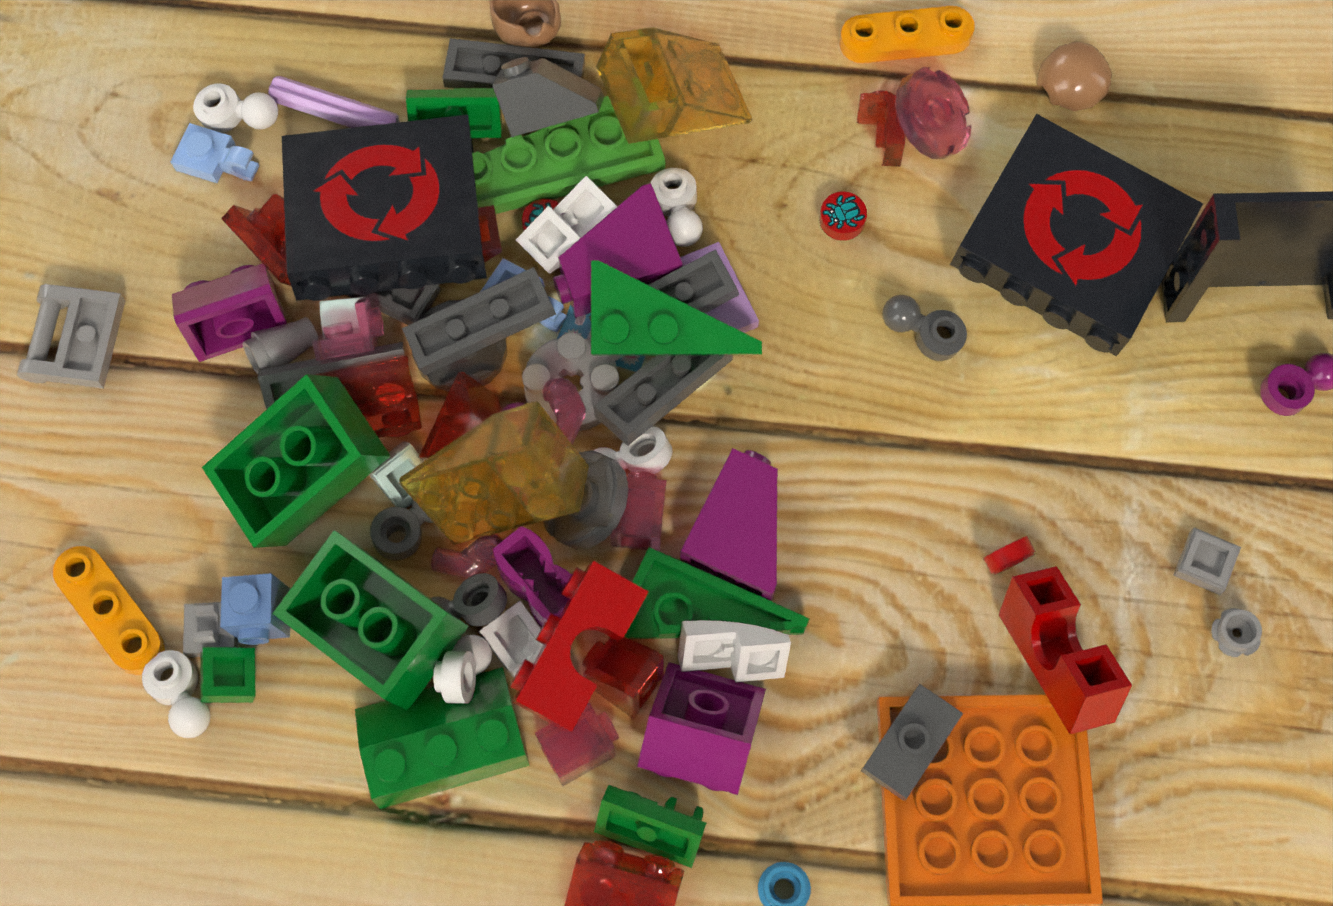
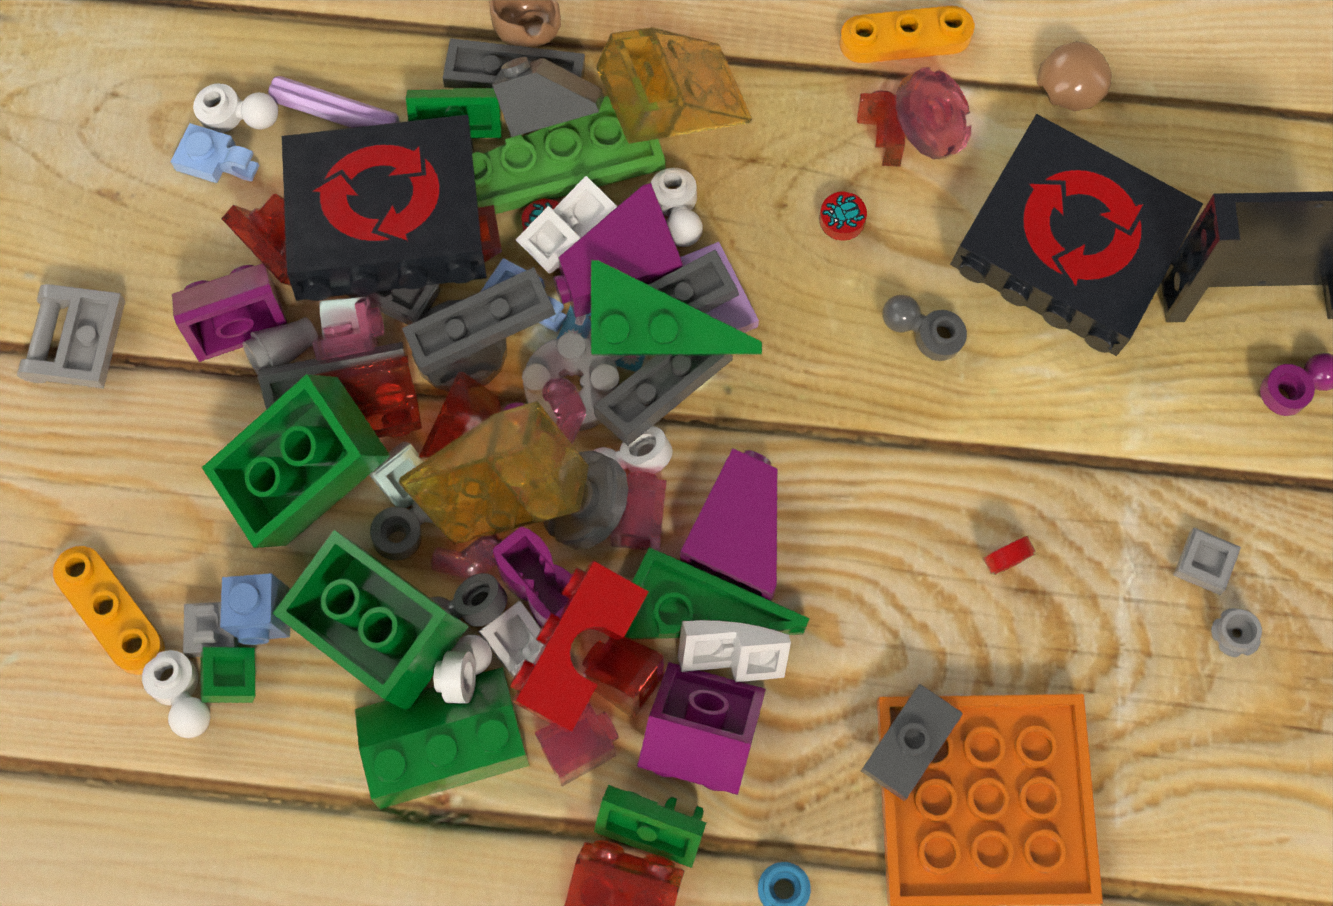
red arch [998,566,1132,735] -> none

